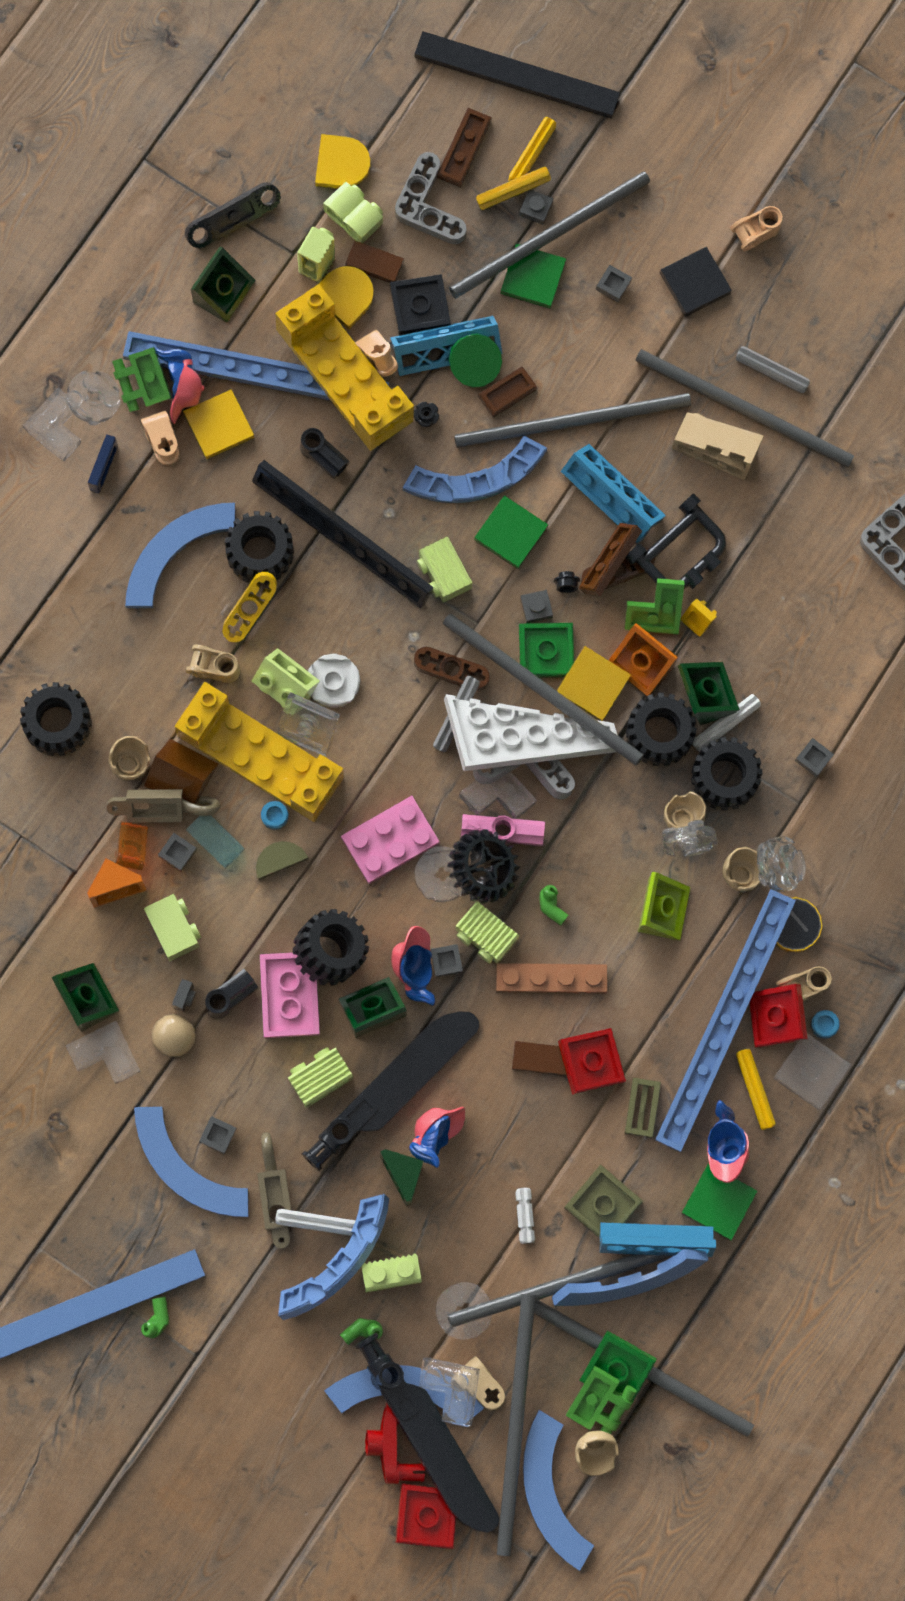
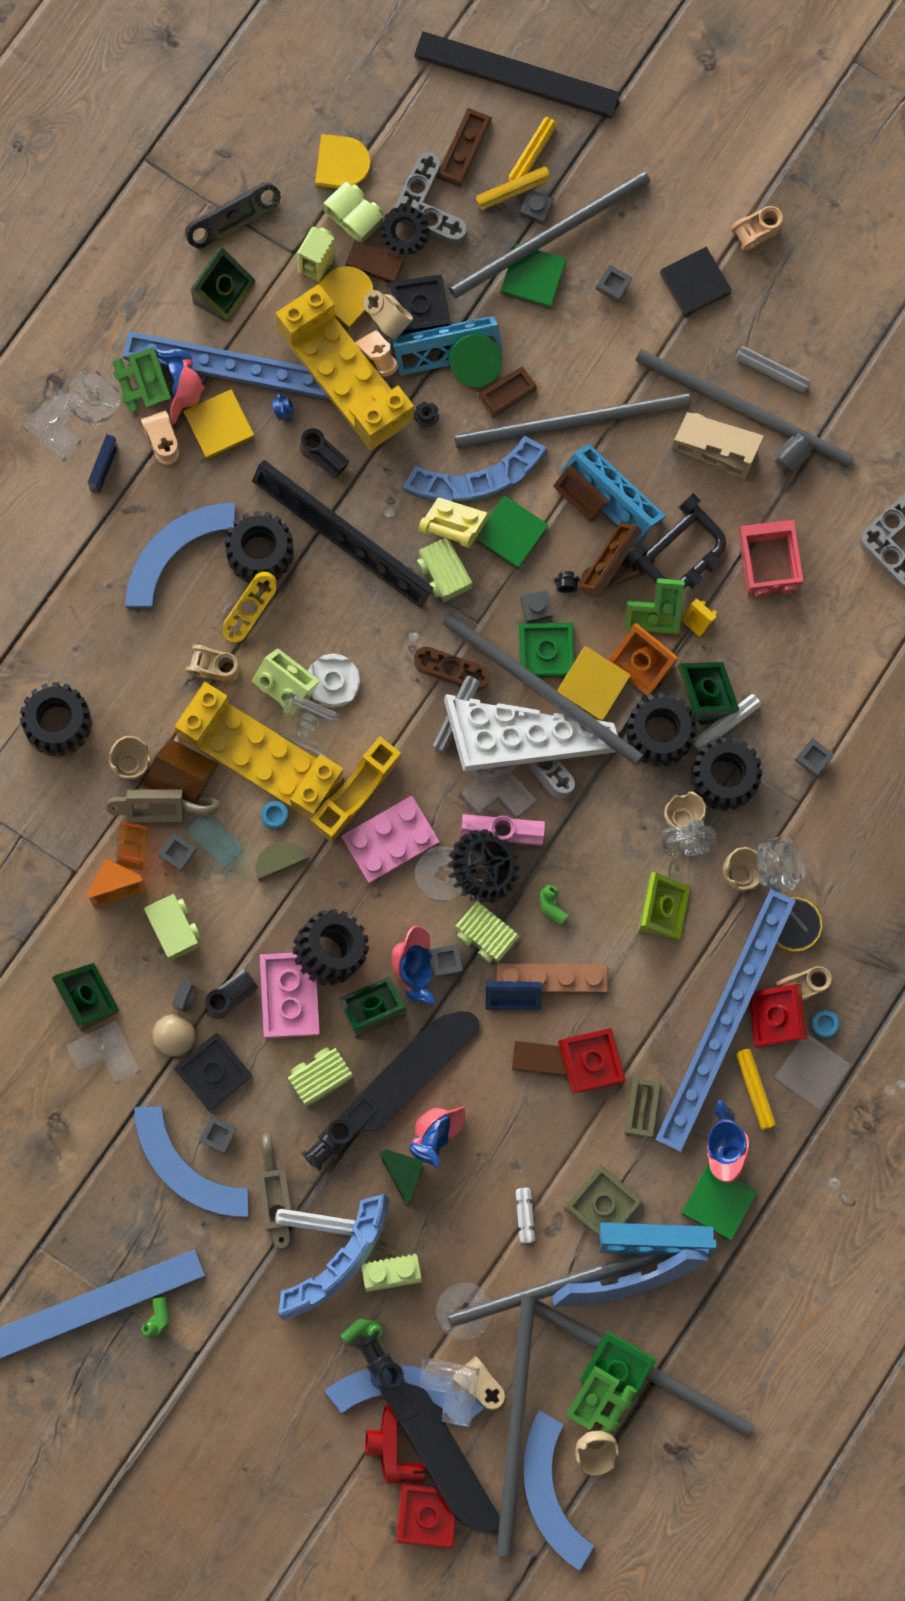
none -> black tile [174,1032,252,1112]
none -> blue plate [272,393,294,422]
none -> yellow arch [310,736,401,843]
none -> tan piece [363,290,413,340]
none -> black tyre [380,206,430,254]
none -> light yellow plate [418,497,487,548]
none -> dark blue tile [485,981,542,1010]
none -> reddish brown tile [553,465,610,522]
none -> coral window [738,520,804,597]
none -> dark grey brick [774,433,814,473]

